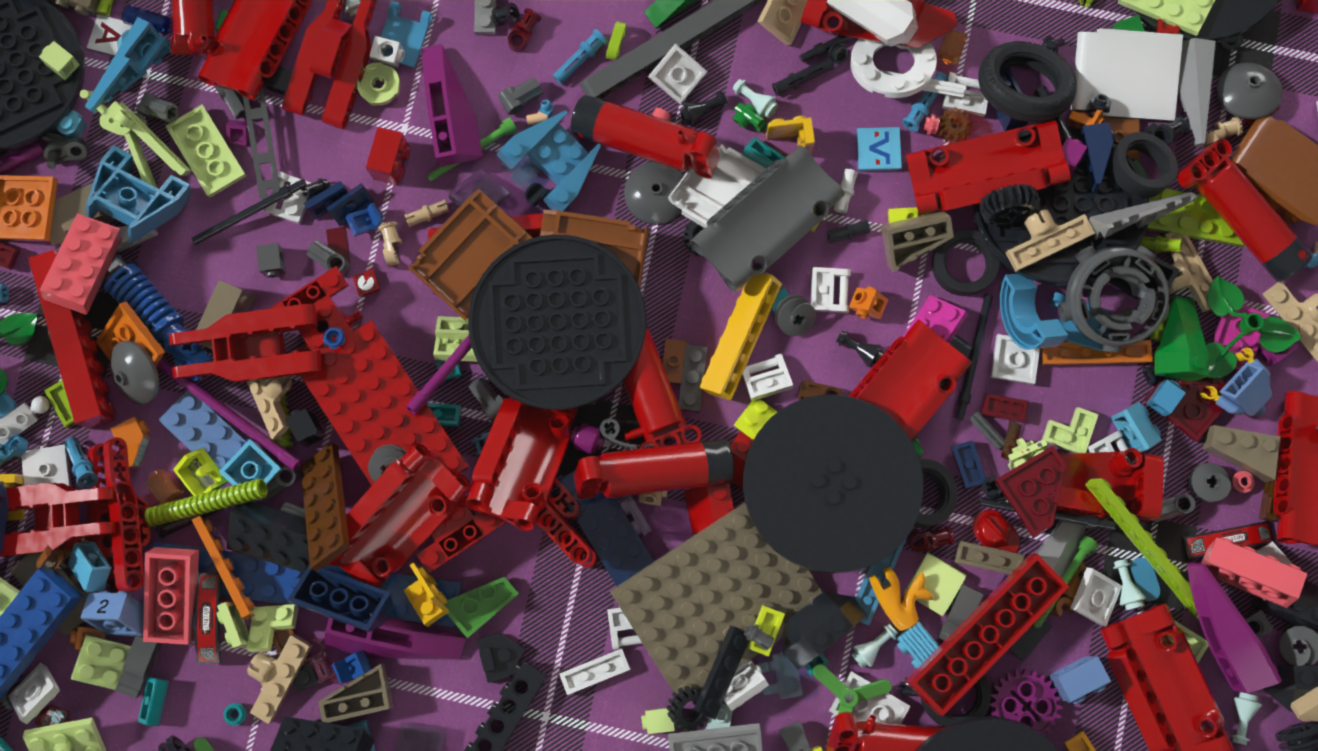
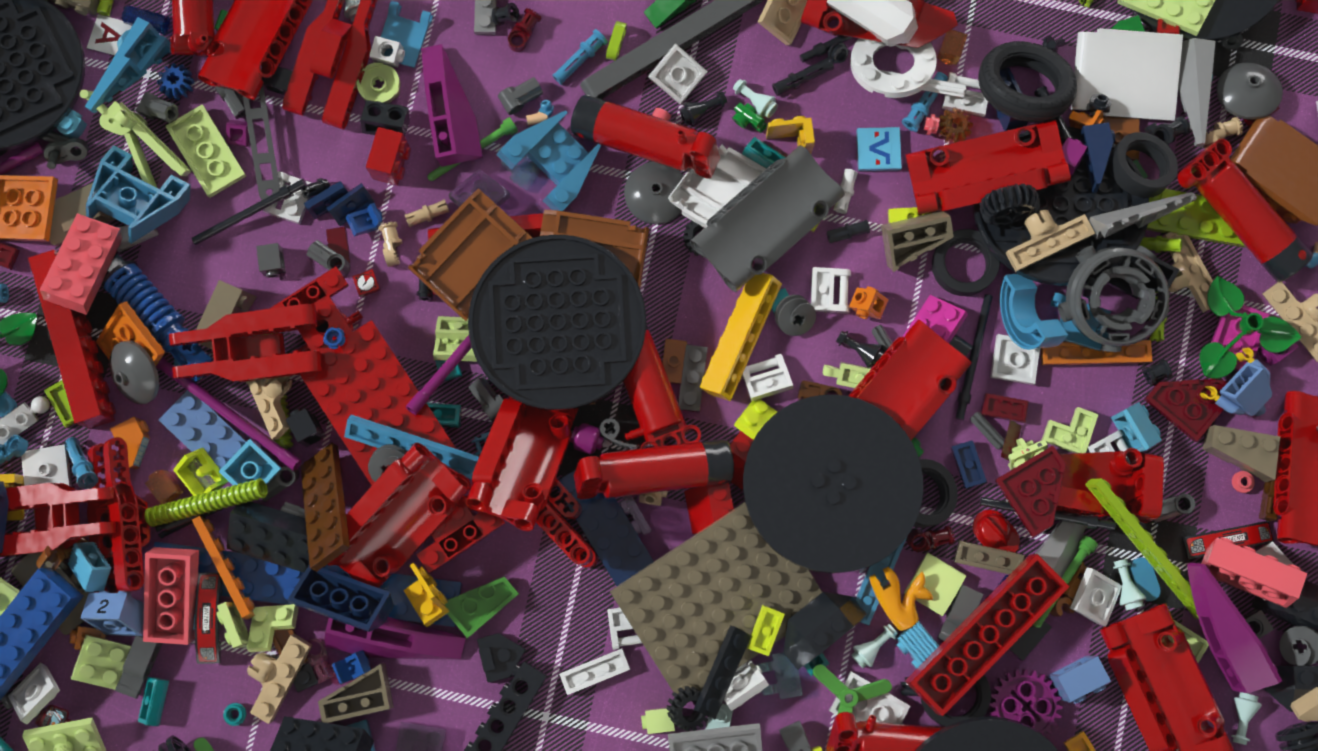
yellowish green brick [39,41,80,80] -> none
black plate [525,183,549,207] -> none
dark grey pin [744,623,774,650] -> none
black bush [982,477,1005,501] -> none
dark azure brick [1146,380,1185,416] -> none
green wedge [1155,296,1209,383] -> none
dark grey piece [1188,463,1231,503] -> none
none -> blue gear [156,63,195,101]
none -> dark azure plate [344,414,479,479]
none -> black brick [360,100,410,136]
none -> black pin [416,279,433,301]
none -> yellowish green plate [822,362,871,388]
none -> dark grey axle [871,325,892,352]

